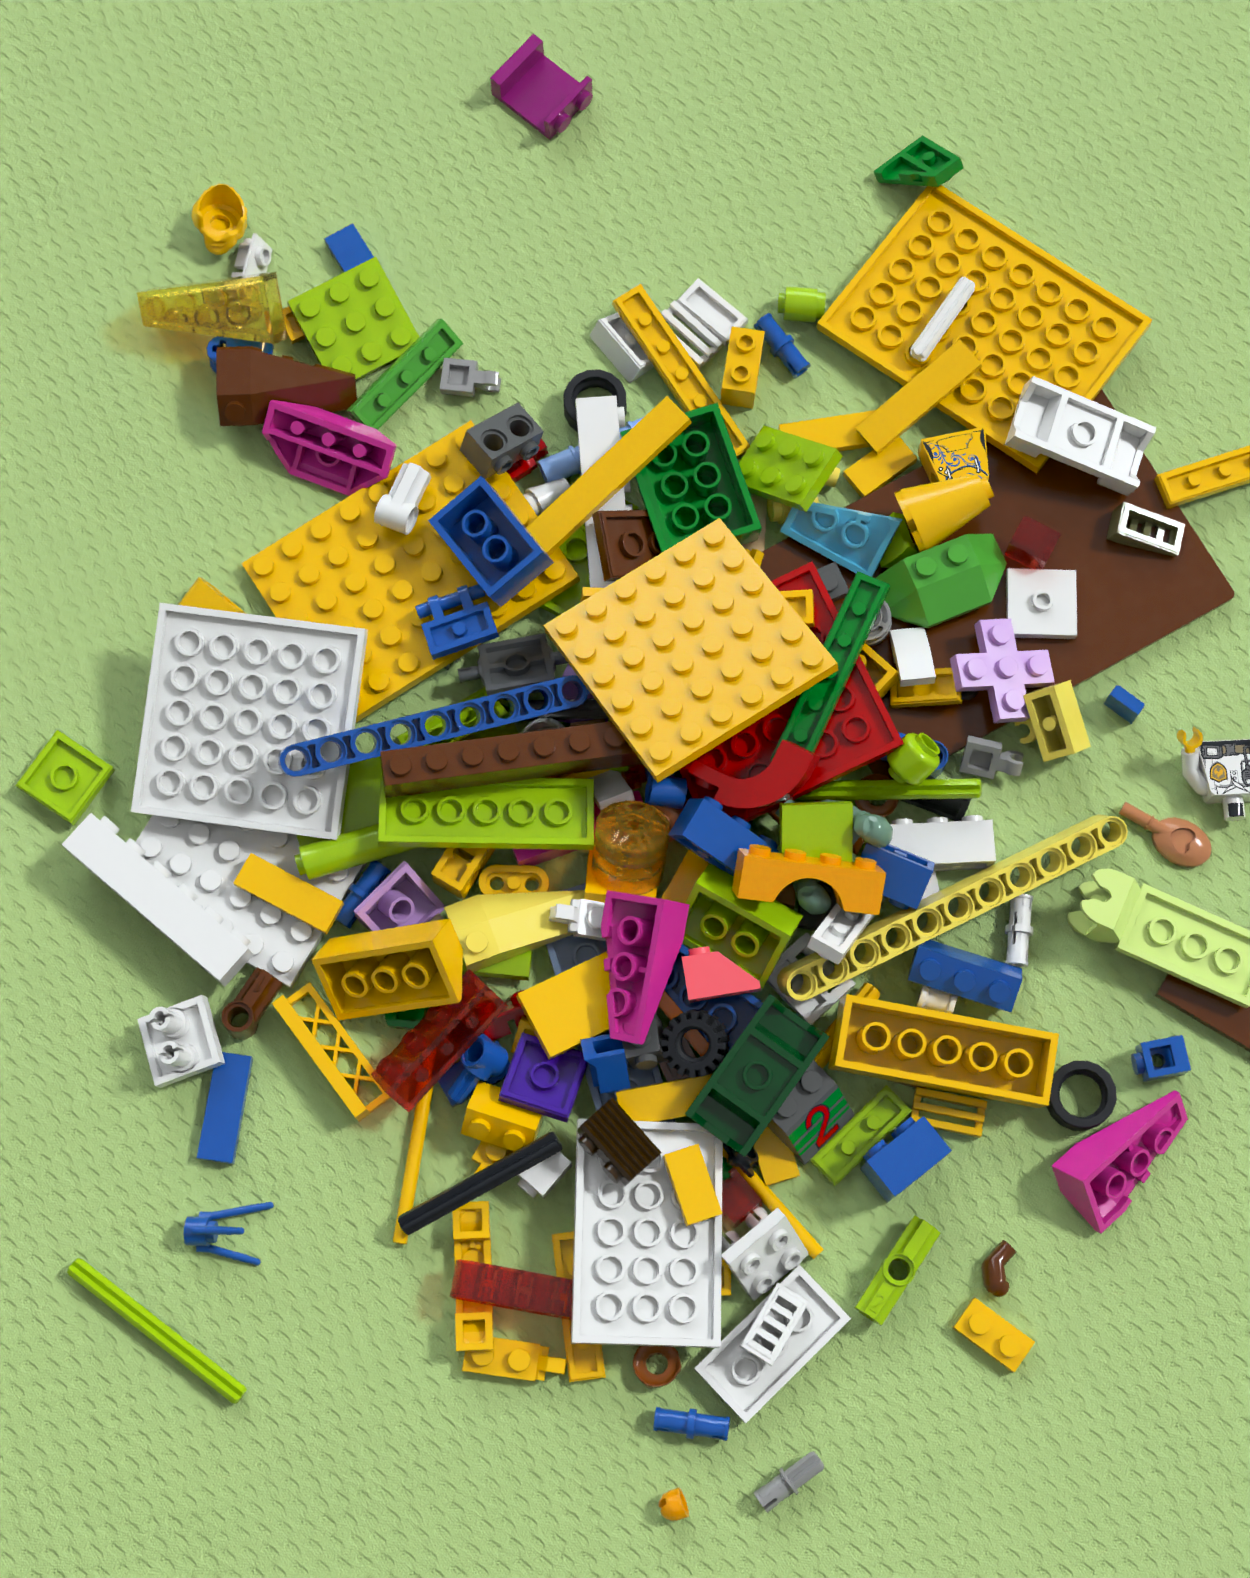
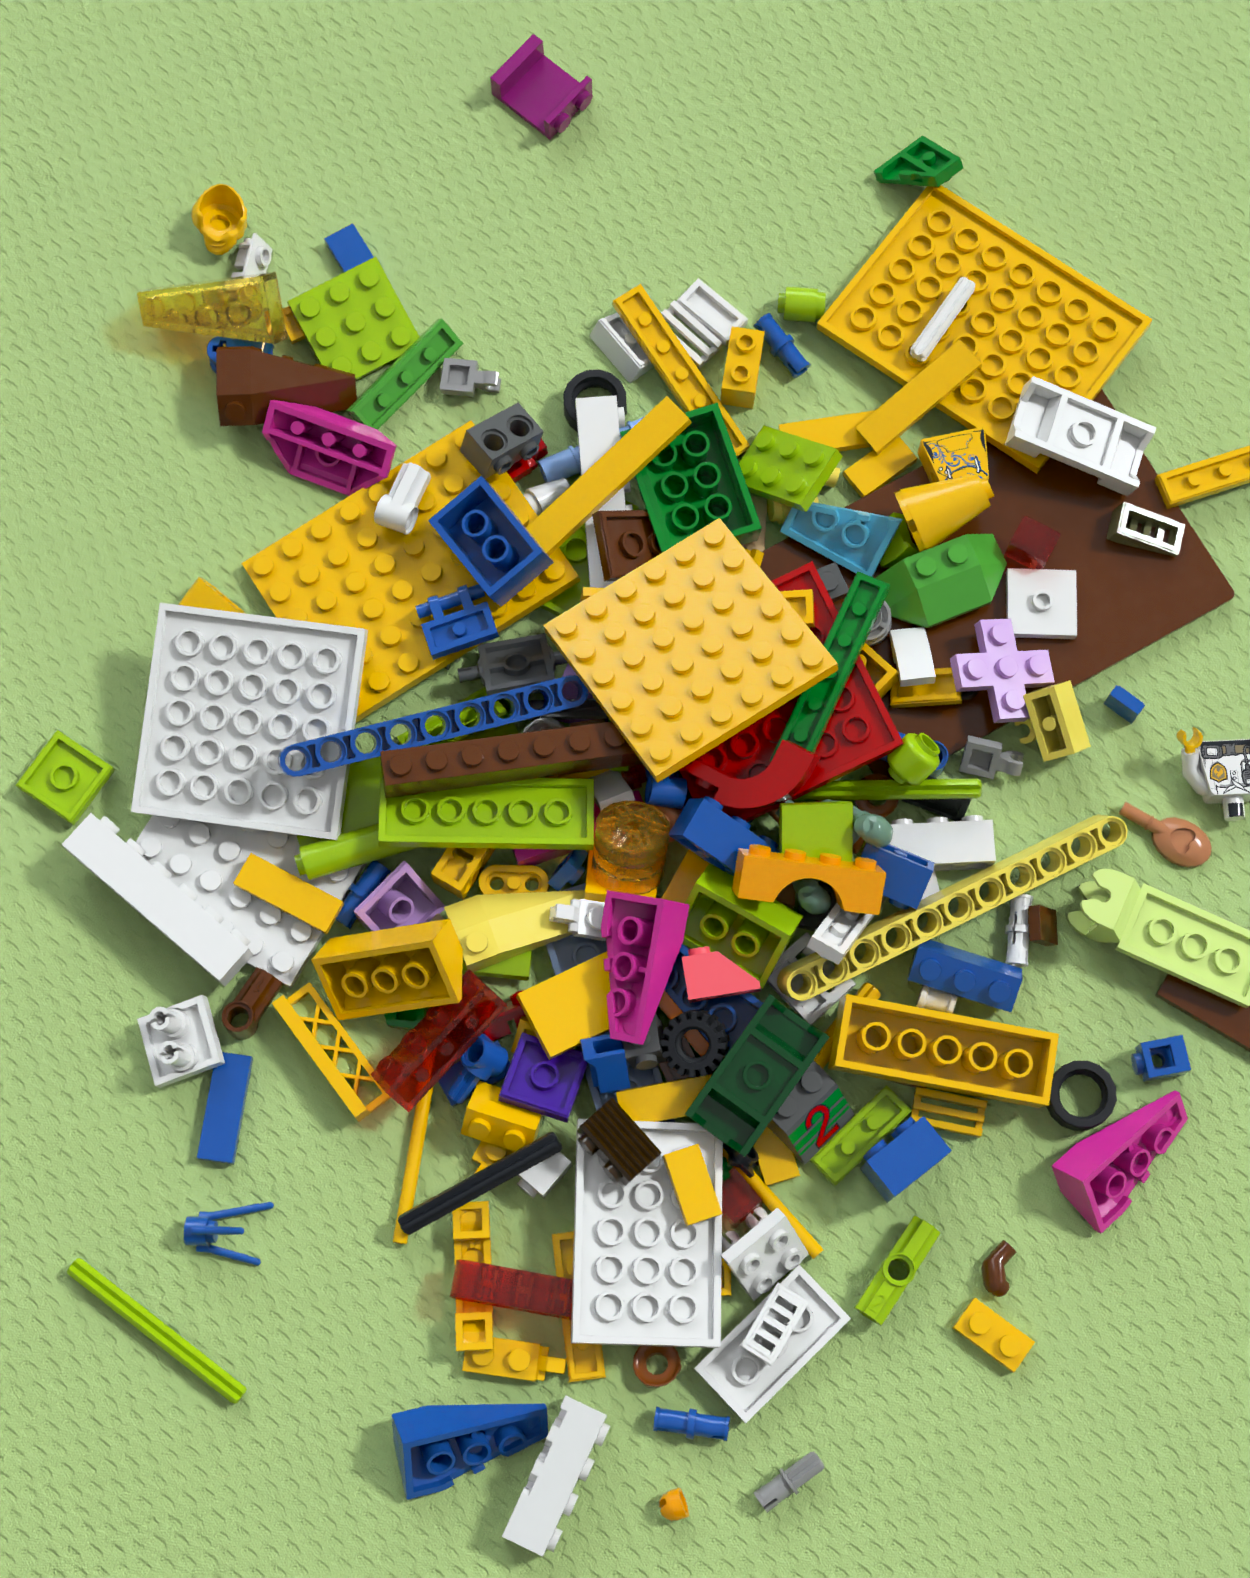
none -> blue wedge [392,1403,548,1500]
none -> white wedge [502,1395,610,1557]
none -> blue plate [548,850,588,891]
none -> reddish brown tile [1028,905,1058,946]

